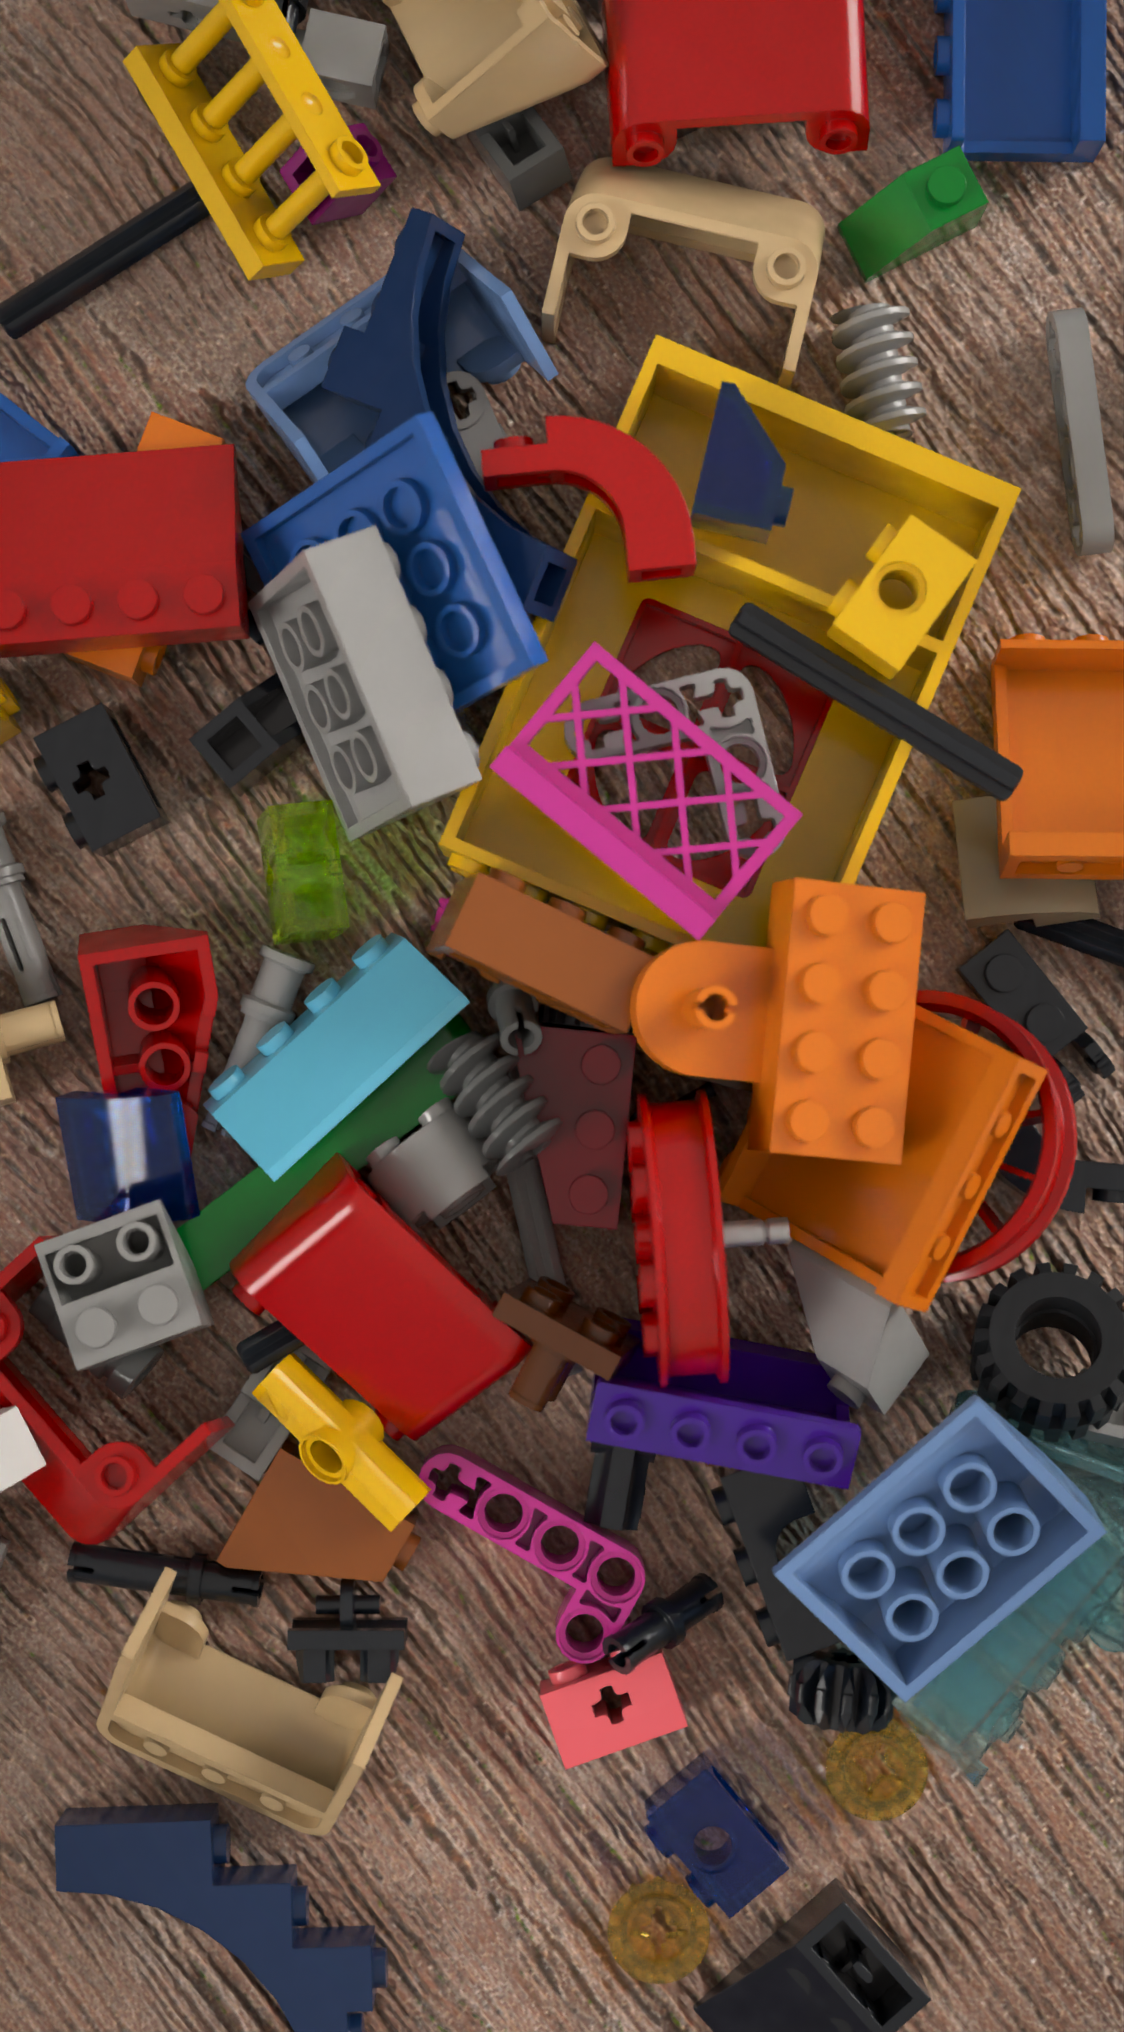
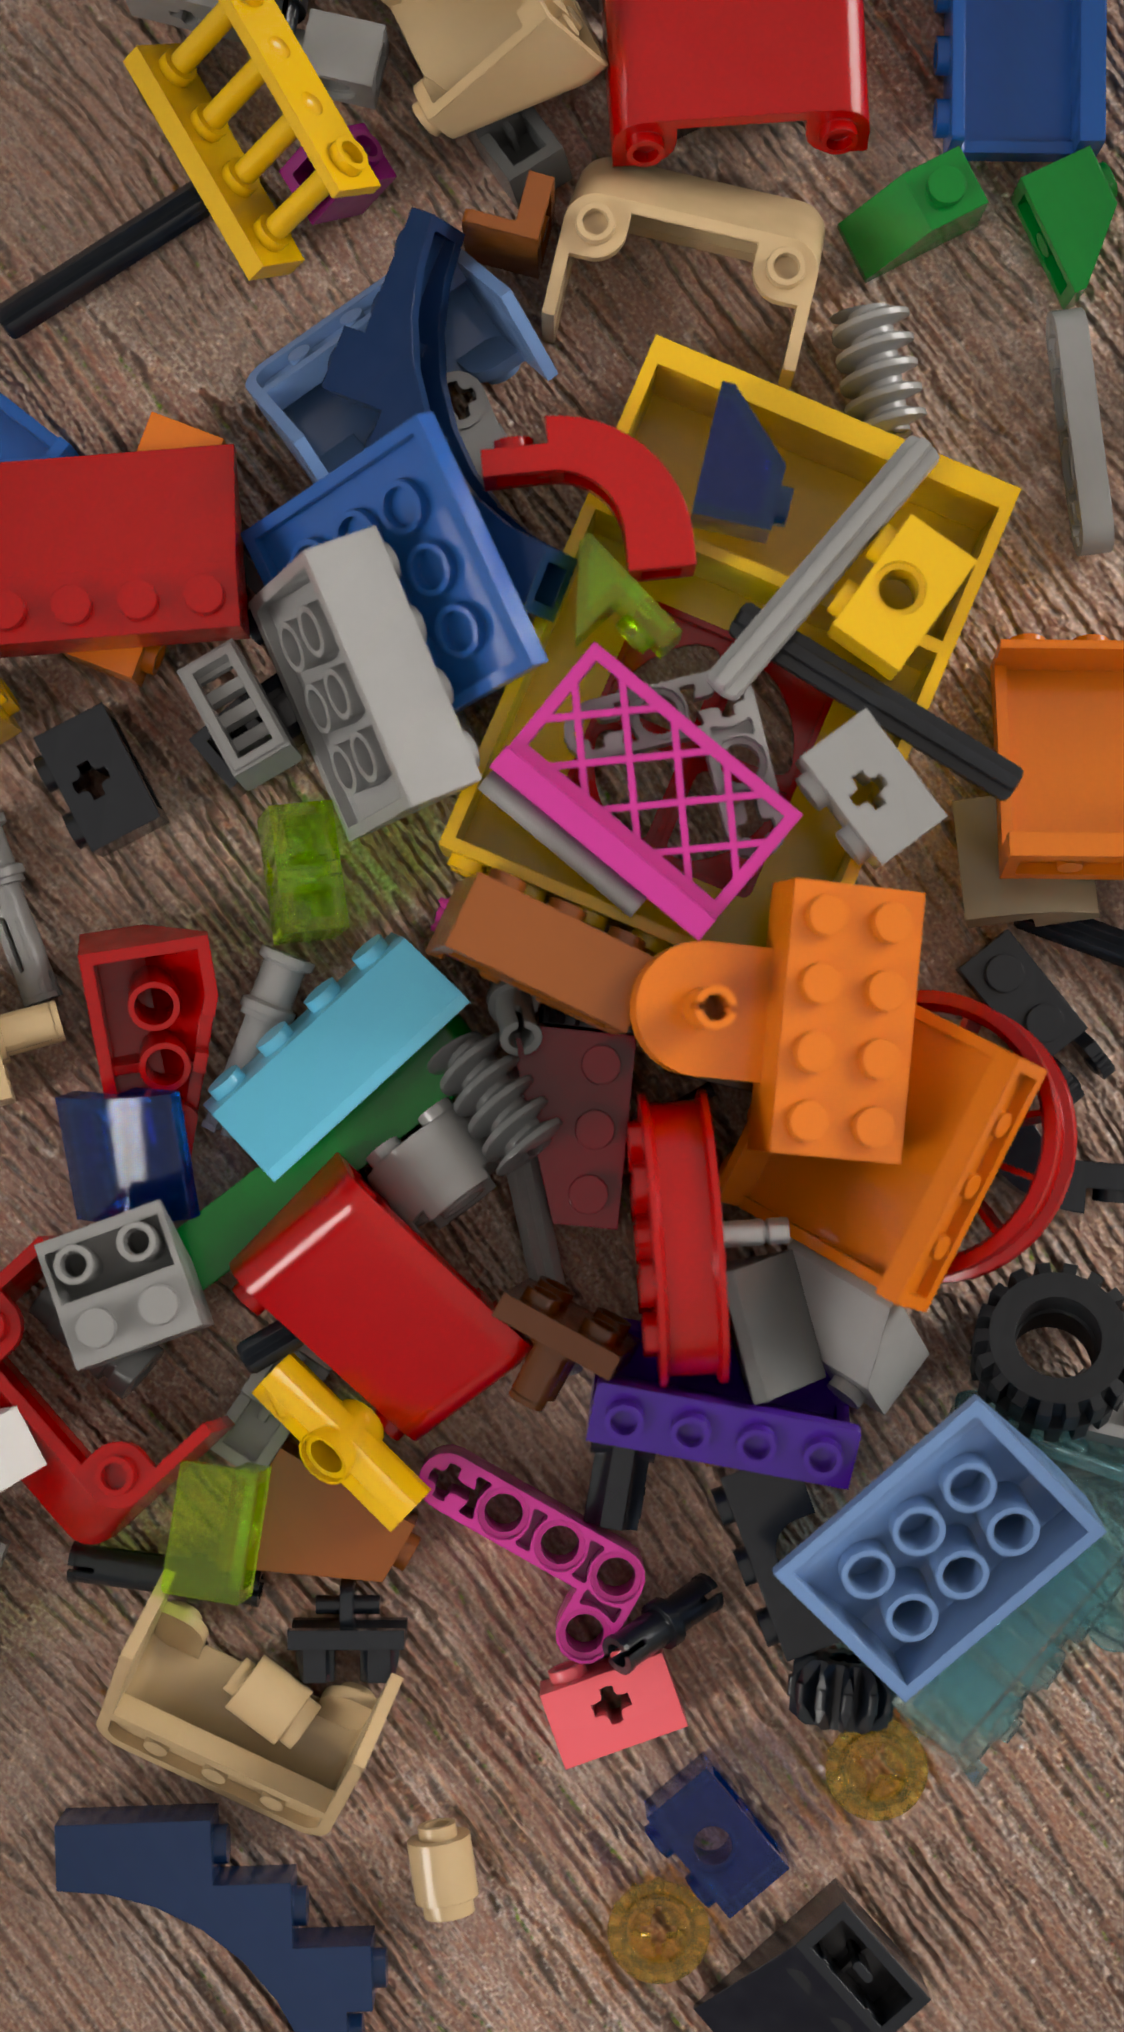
none -> clear neon green panel [161,1460,272,1606]
none -> light grey slope [176,638,302,790]
none -> tan brick [223,1654,322,1749]
none -> tan brick [407,1818,479,1922]
none -> dark orange panel [462,170,555,279]
none -> light grey bar [478,770,647,918]
none -> clear neon green slope [575,532,683,660]
none -> light grey axle [706,435,940,701]
none -> dark grey slope [725,1249,826,1405]
none -> light grey brick [795,708,948,870]
none -> green slope [1010,146,1118,310]

